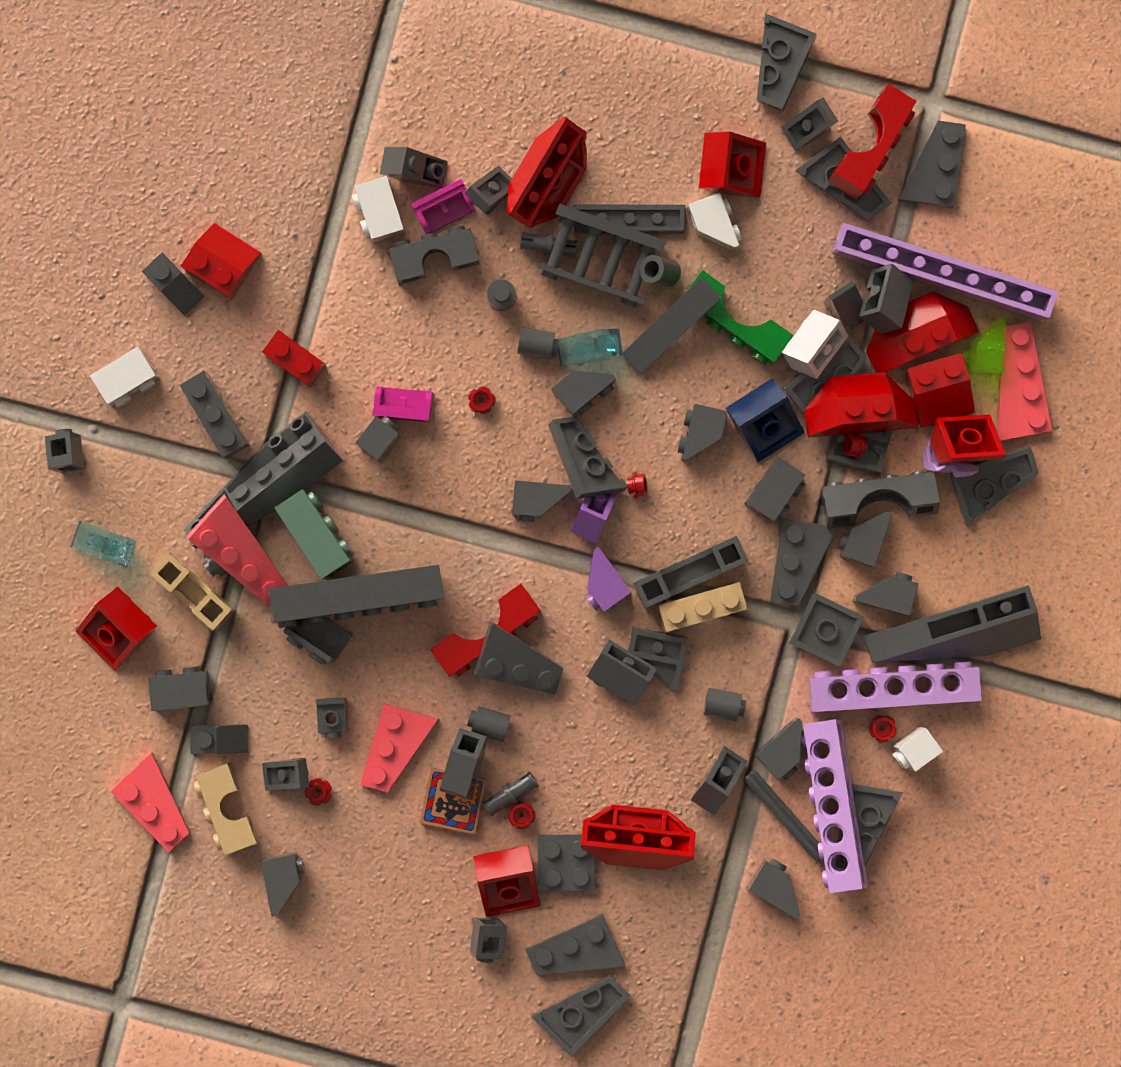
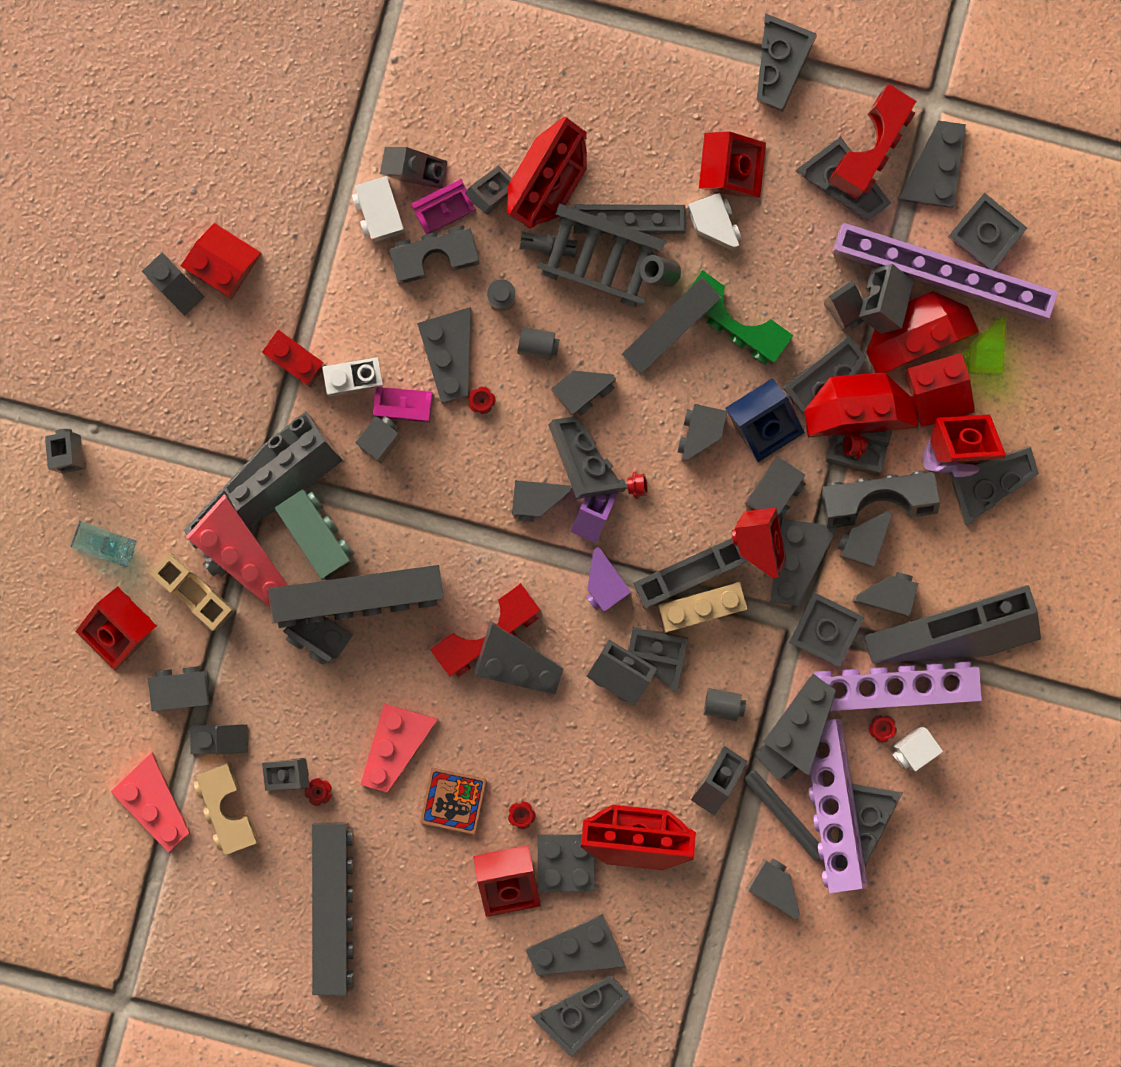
white brick [90,347,159,408] -> none
dark grey arch [180,371,250,460] -> none
dark grey slope [261,852,305,917] -> none
dark grey brick [316,697,348,738] -> none
dark grey slope [440,728,487,799] -> none
dark grey brick [467,706,511,742] -> none
dark grey brick [470,917,507,963] -> none
dark grey pin [482,771,539,816] -> none
clear light blue slope [558,329,623,367] -> none
dark grey slope [781,98,838,151] -> none
white brick [782,310,848,379] -> none
coral wing [997,321,1053,441] -> none
none -> dark grey brick [312,822,354,995]
none -> white slope [322,357,383,397]
none -> dark grey wing [417,307,471,404]
none -> red slope [732,507,786,578]
none -> dark grey wing [763,674,836,776]
none -> dark grey plate [948,193,1027,270]

